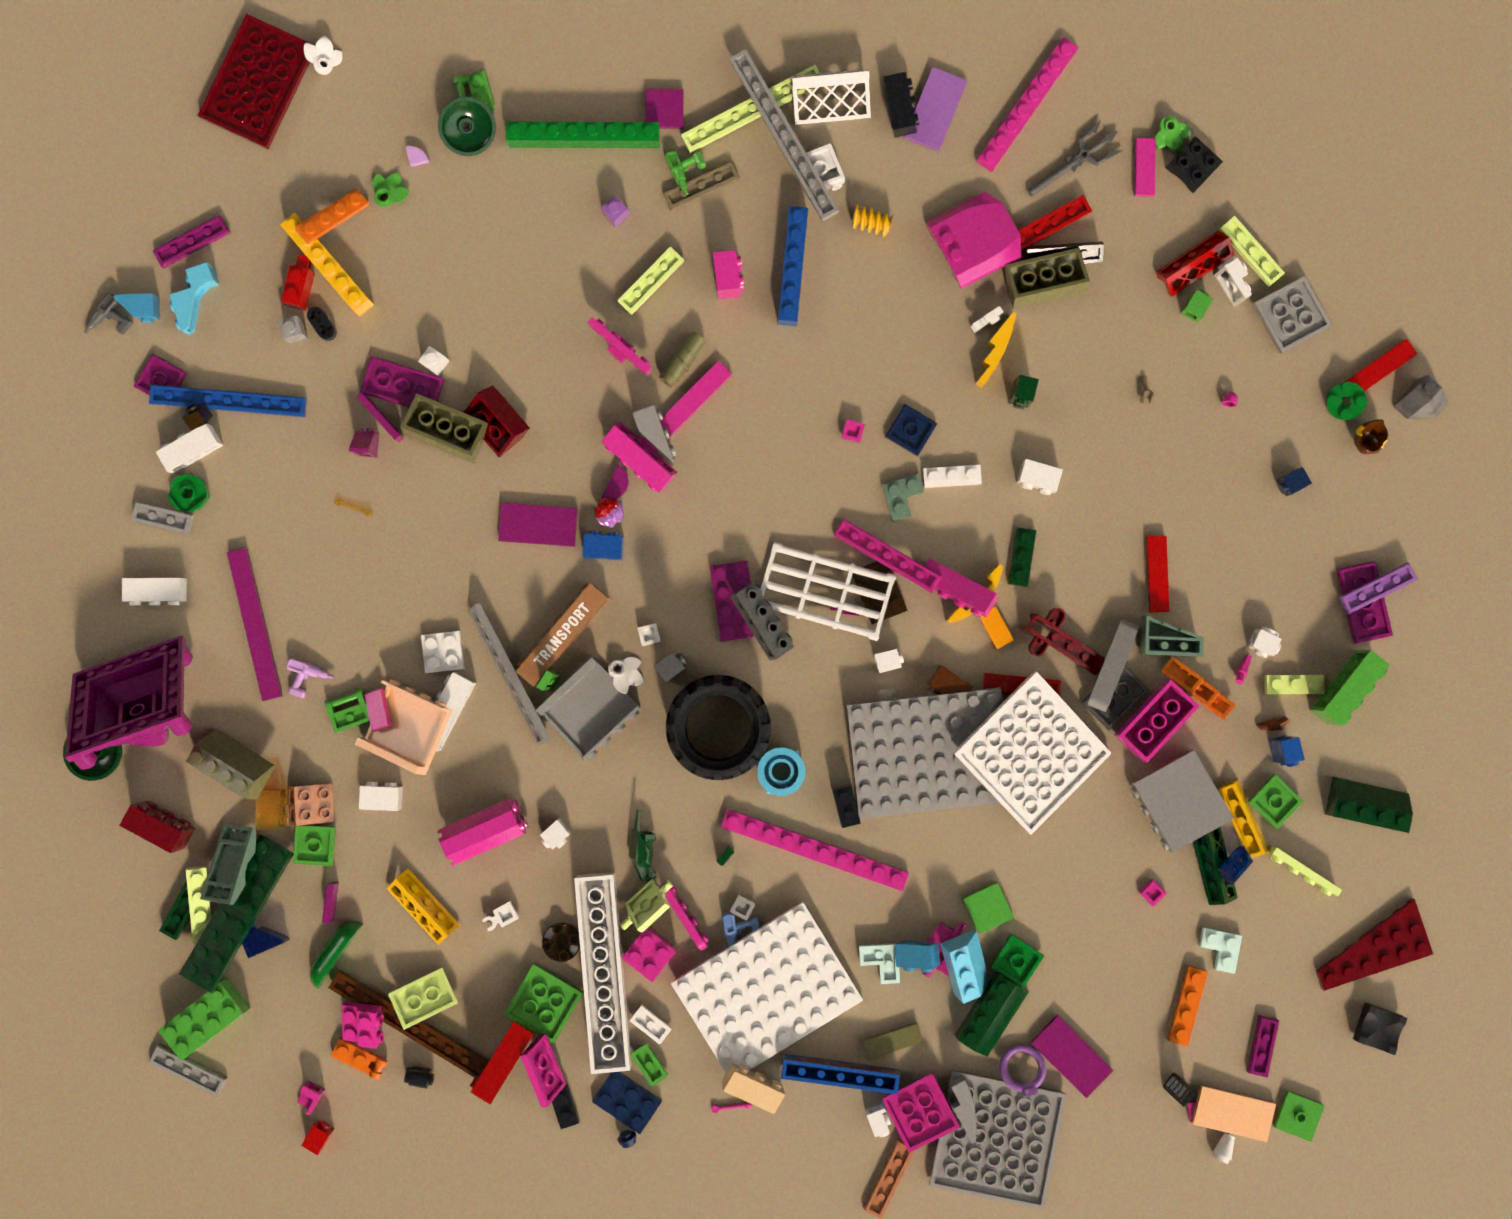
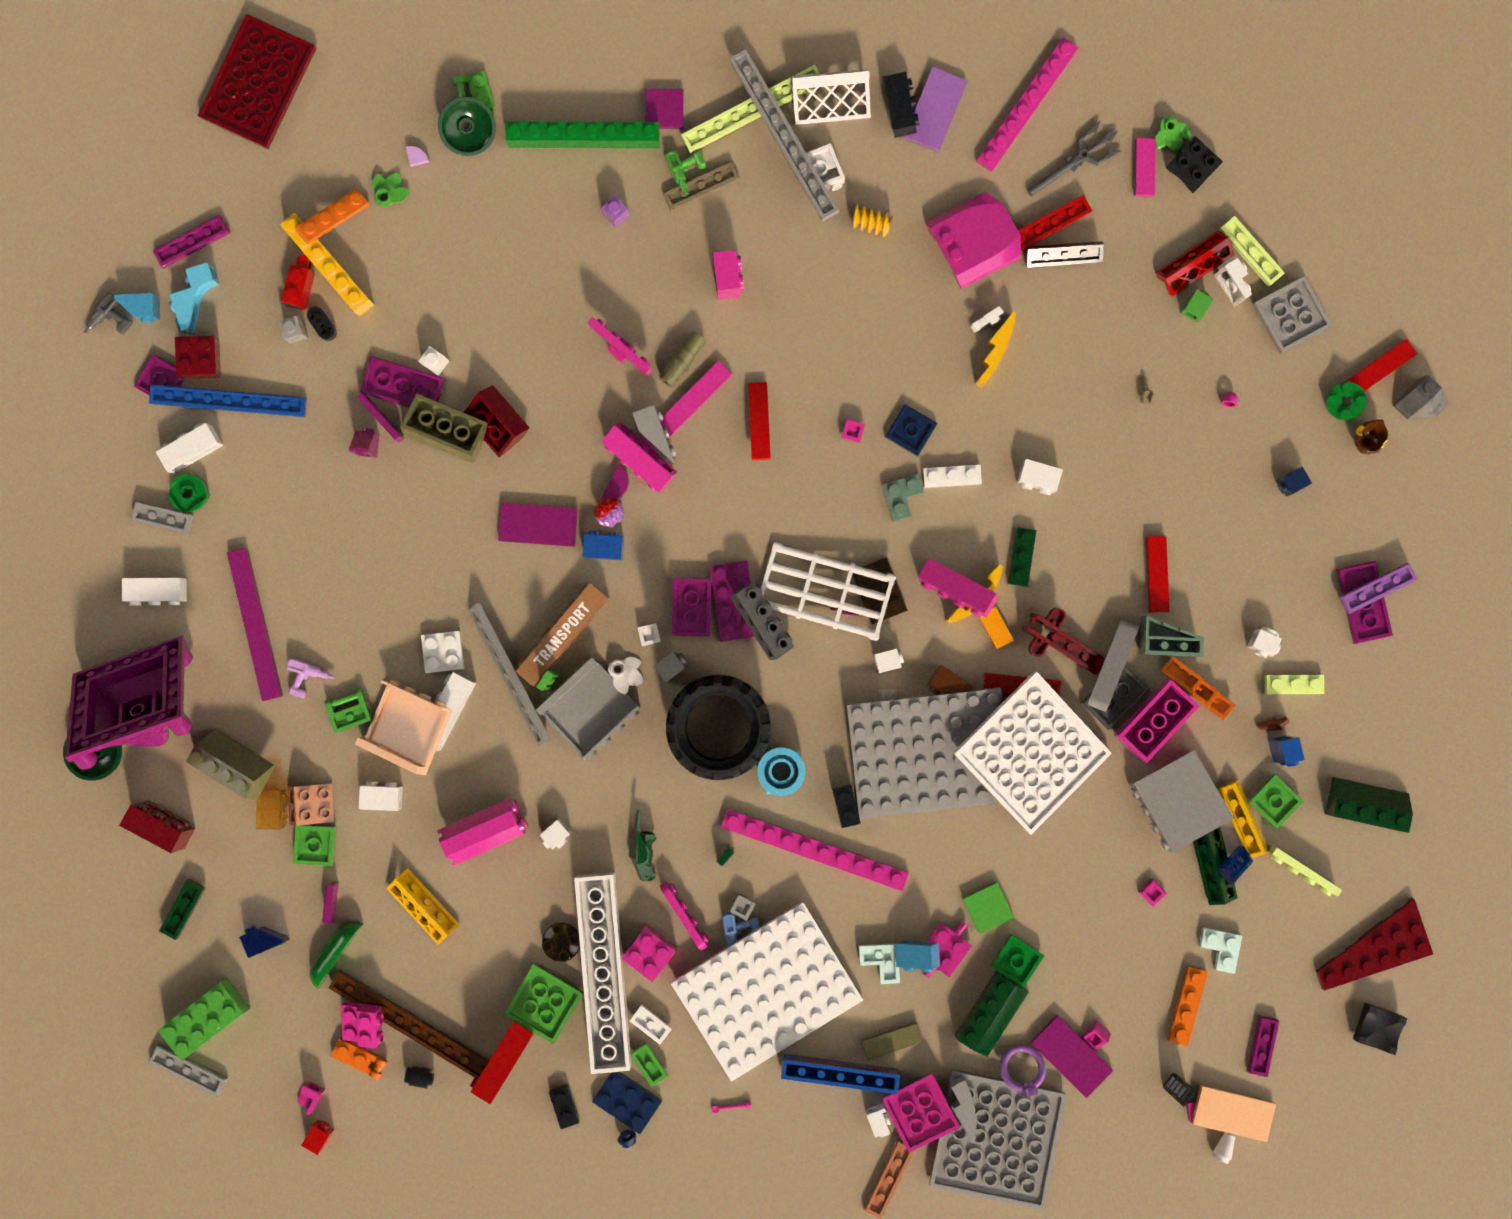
dark green plate [179,835,294,993] -> none
dark brown plate [182,403,213,430] -> none
yellowish green plate [186,866,211,945] -> none
sand green slope [200,824,256,905] -> none
white plate [304,36,342,75] -> none
clear yellow hinge [334,498,372,517] -> none
dark pink tile [364,689,392,732] -> none
yellowish green plate [388,968,458,1030] -> none
white plate [482,900,520,931] -> none
dark pink plate [520,1034,566,1107] -> none
yellowish green plate [617,247,684,316] -> none
yellowish green plate [620,879,673,933] -> none
tan brick [721,1062,785,1114] -> none
blue brick [778,206,808,326] -> none
dark pink tile [834,519,942,594] -> none
medium azure slope [940,930,990,1004] -> none
olive slope [1005,248,1090,309] -> none
dark green brick [1009,375,1039,409] -> none
dark pink bar [1235,654,1252,684] -> none
bright green plate [1273,1090,1325,1142] -> none
bright green brick [1310,650,1389,726] -> none
none -> dark red brick [175,336,221,379]
none -> magenta plate [672,578,711,637]
none -> red slope [748,382,771,461]
none -> dark pink slope [1081,1021,1111,1051]

